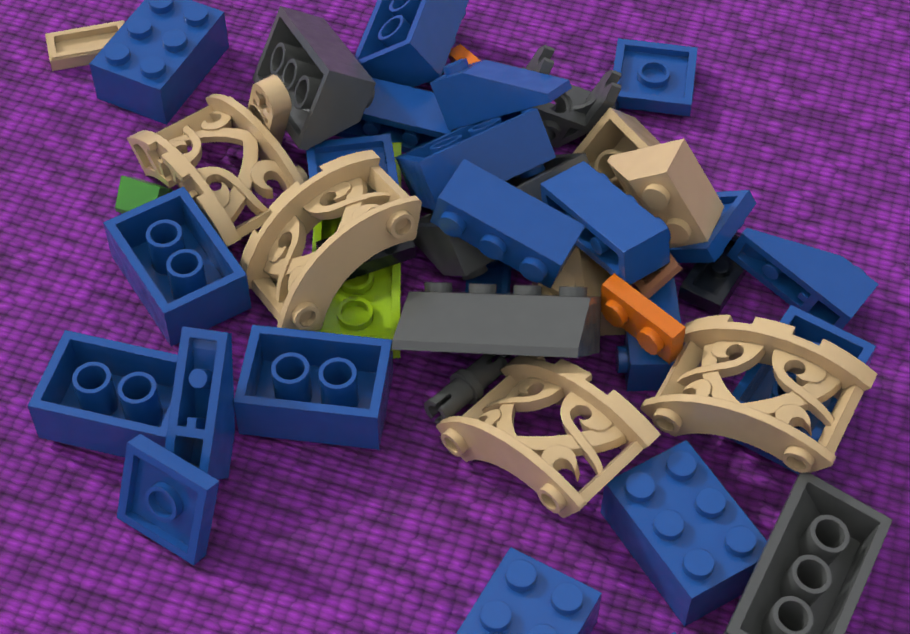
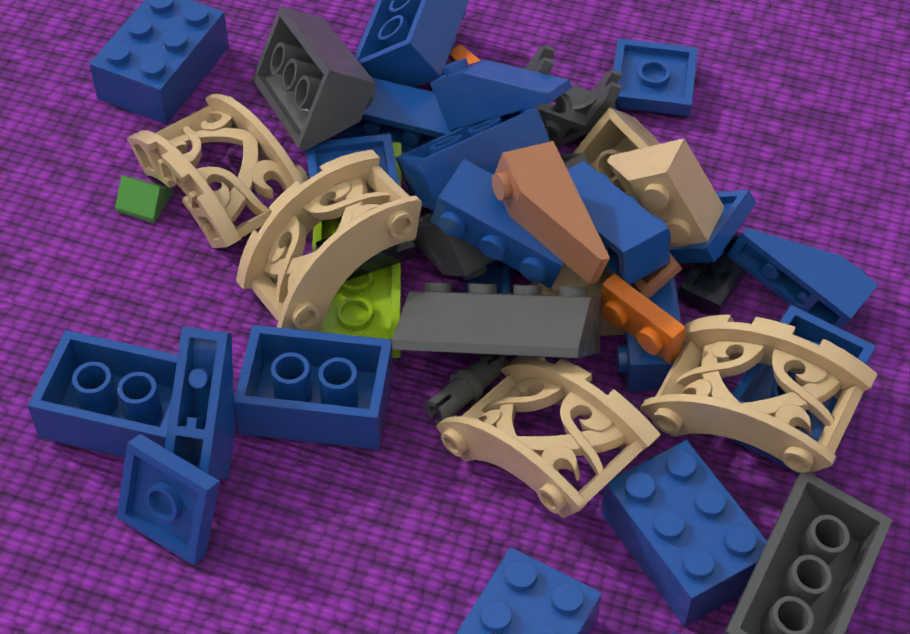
tan tile [45,20,125,71] -> none
blue brick [103,186,252,346] -> none
tan beam [247,74,292,145] -> none
none -> nougat slope [492,141,610,284]

